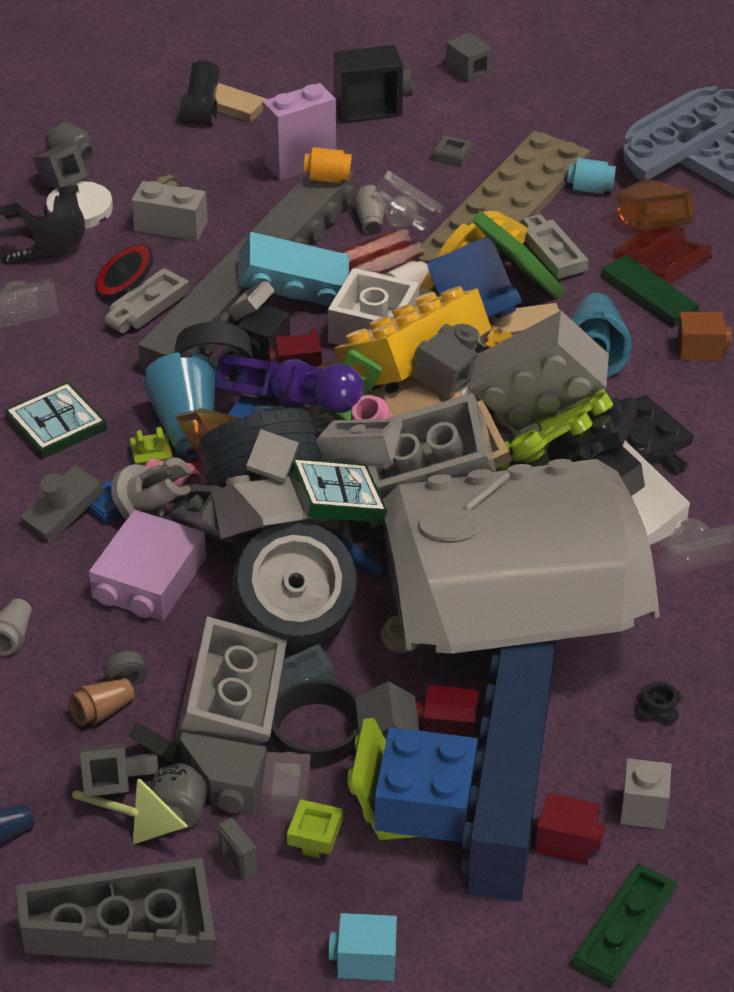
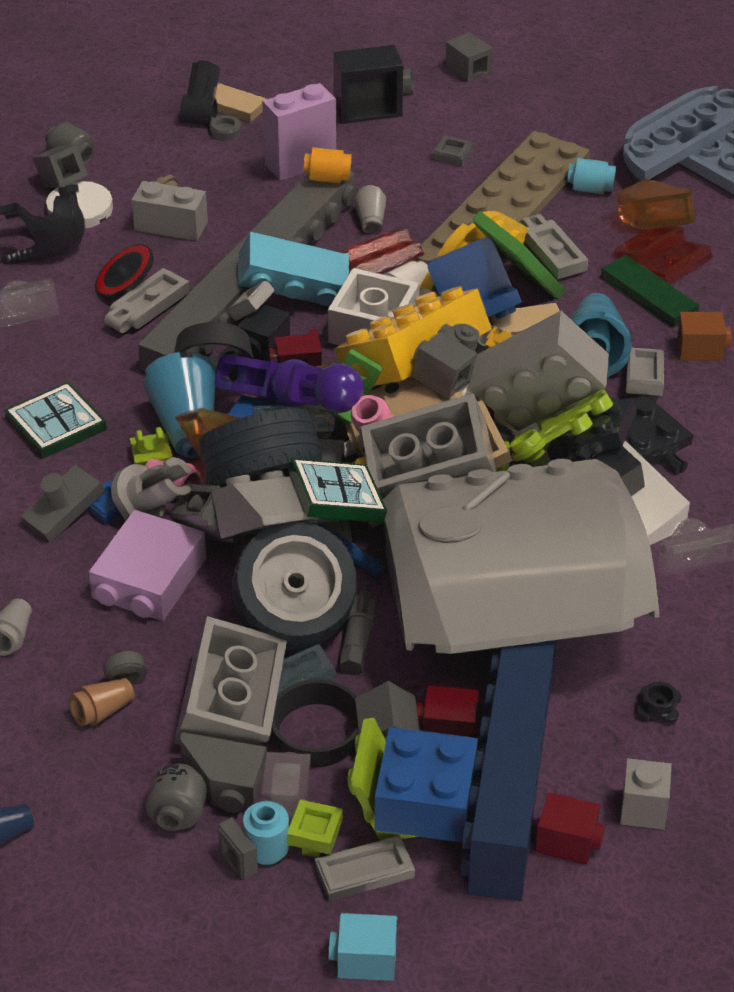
dark grey wedge [16,857,217,965] -> none
yellowish green piece [72,779,188,844] -> none
dark grey brick [80,743,158,797] -> none
pearl dark grey tile [128,723,182,764] -> none
light grey tile [246,429,299,483] -> none
light grey slope [316,419,403,465] -> none
clear tile [370,171,444,232] -> none
dark tan plate [381,615,420,653] -> none
dark green tile [571,863,678,988] -> none
none -> dark grey tile [210,115,242,141]
none -> medium azure brick [243,801,290,865]
none -> light grey tile [315,835,415,902]
none -> dark grey piece [340,590,377,675]
none -> light grey tile [626,348,664,396]

